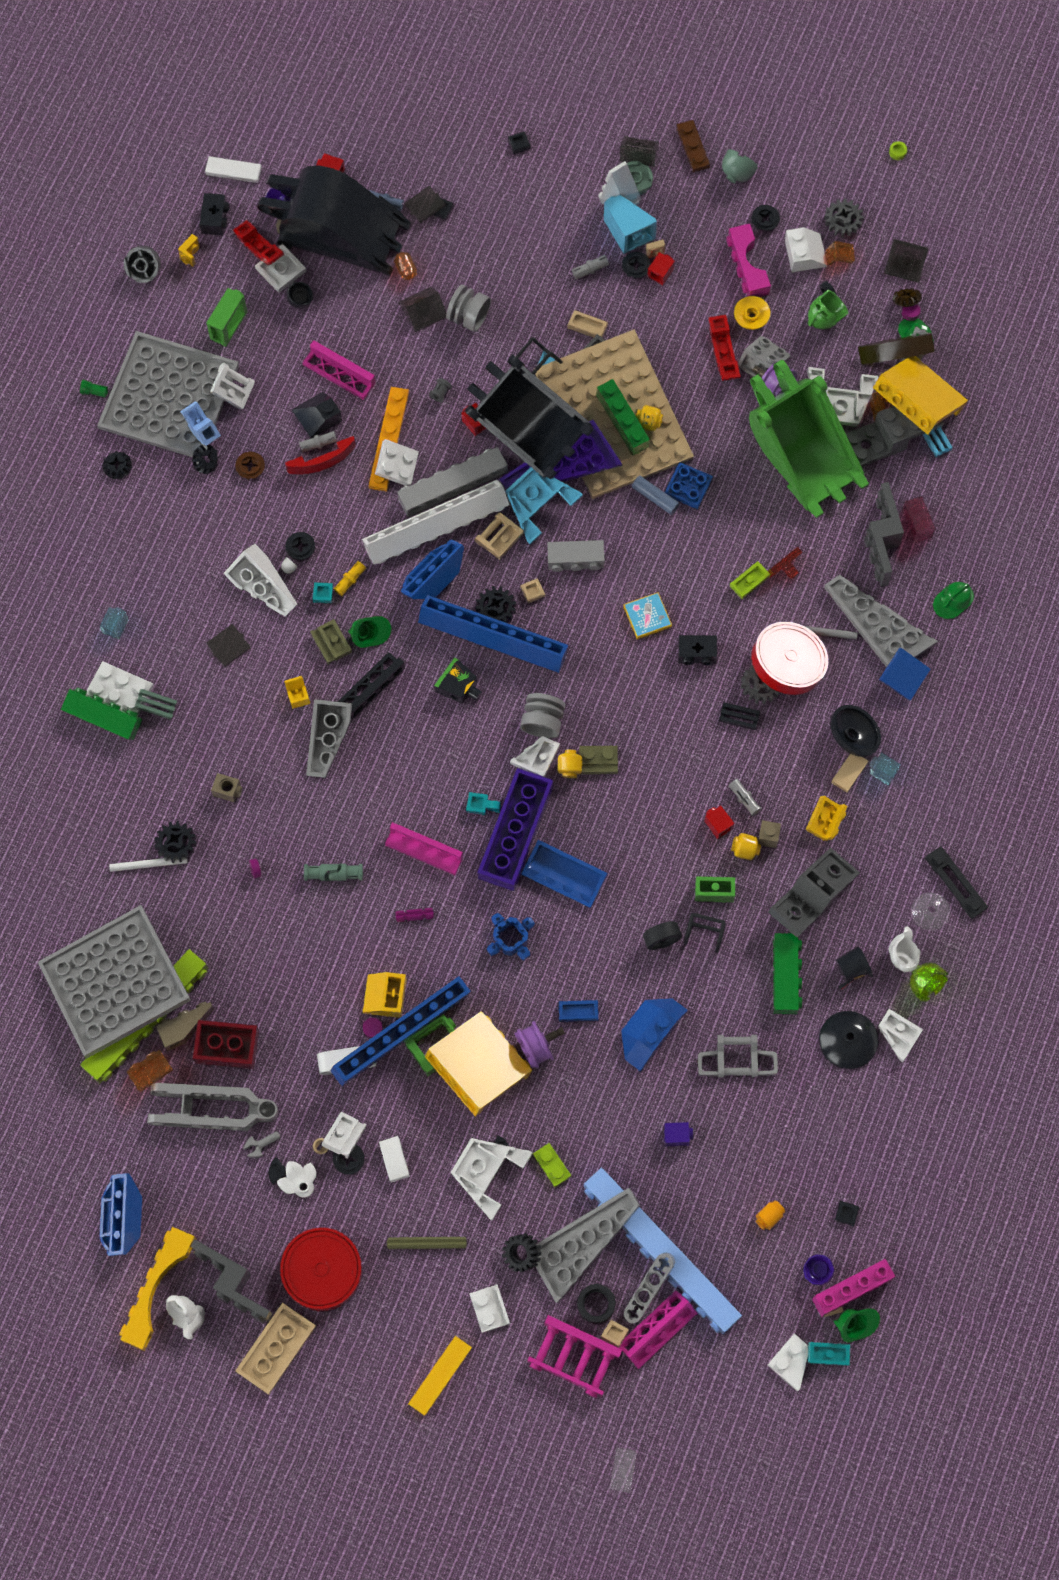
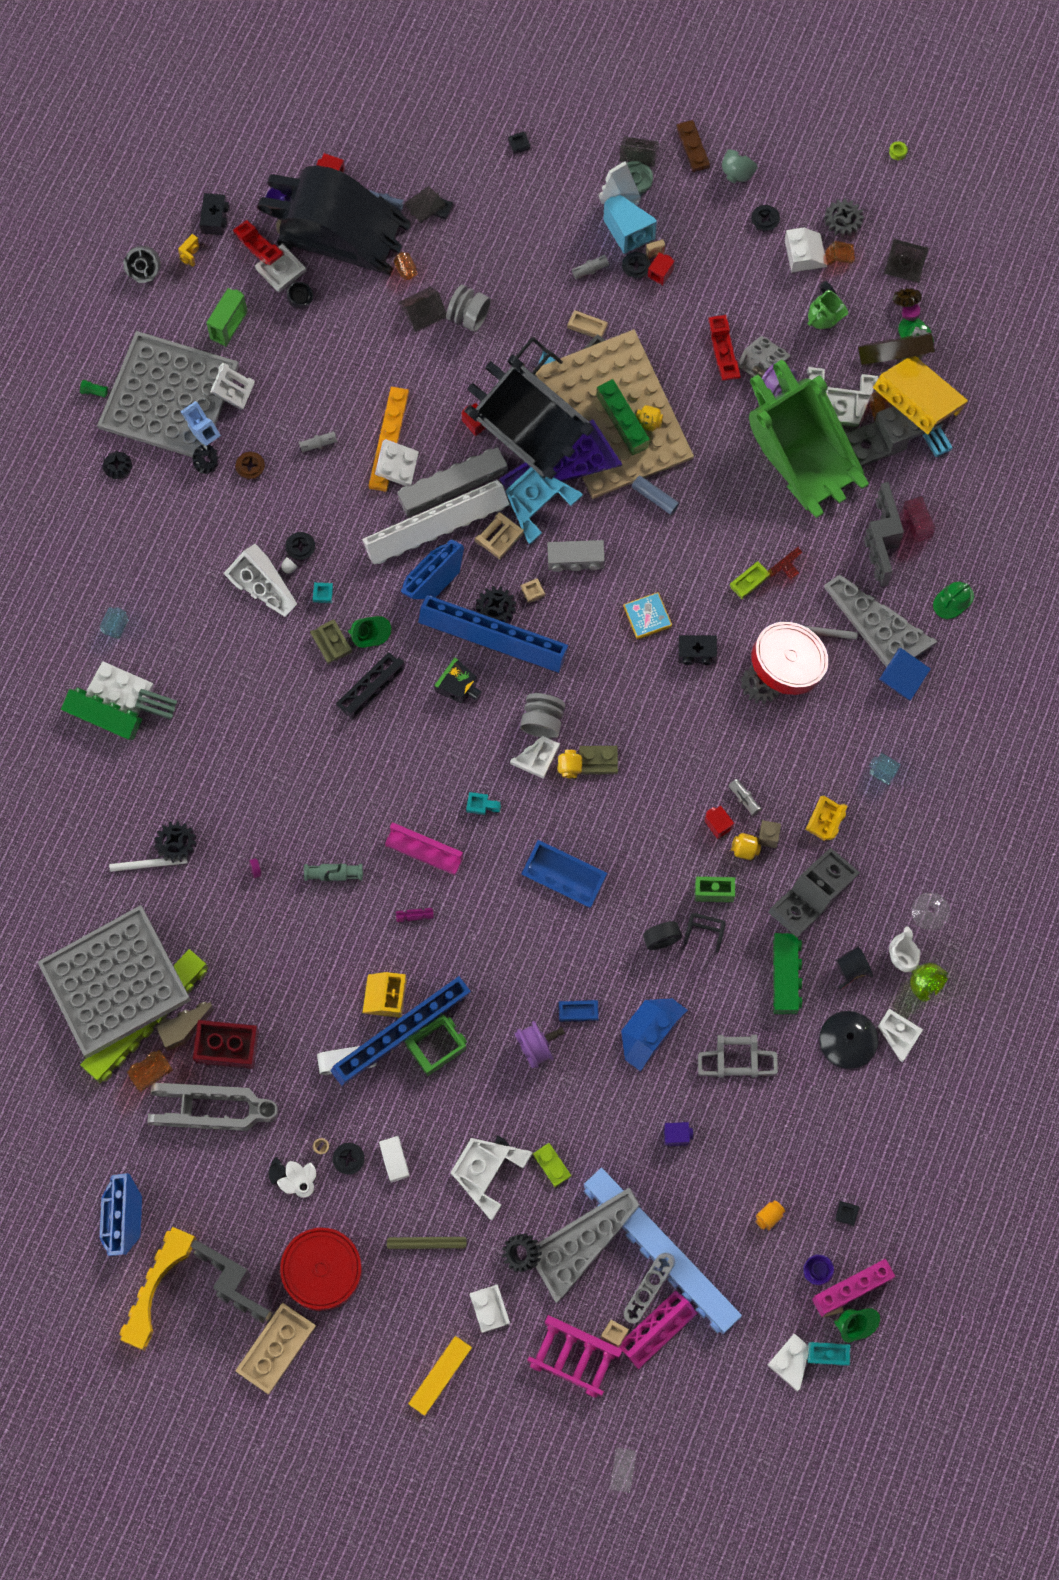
white hair [166,1295,205,1340] -> none
white tile [205,156,262,183] -> none
clear smoke piece [206,624,251,667] -> none
dark tan brick [211,773,243,803] -> none
light grey bar [244,1131,280,1158] -> none
yellow bracket [284,676,311,709] -> none
red slope [285,436,356,474] -> none
black slope [292,392,342,438] -> none
dark pink fence [303,340,376,400] -> none
light grey wedge [306,699,352,778] -> none
white plate [322,1112,366,1159] -> none
yellow pin [333,561,367,596] -> none
magenta tile [363,1018,383,1038] -> none
panel [425,1011,532,1117] -> none
dark grey bush [429,378,452,403] -> none
dark purple brick [477,768,553,891] -> none
blue piece [487,913,535,961] -> none
black tyre [577,1284,616,1324] -> none
blue tile [665,462,713,510] -> none
black tile [719,702,760,730] -> none
dark pink arch [726,224,771,297] -> none
yellow dish [734,296,770,330] -> none
black dish [830,705,881,757] -> none
tan tile [831,754,868,793] -> none
black container [925,846,988,919] -> none

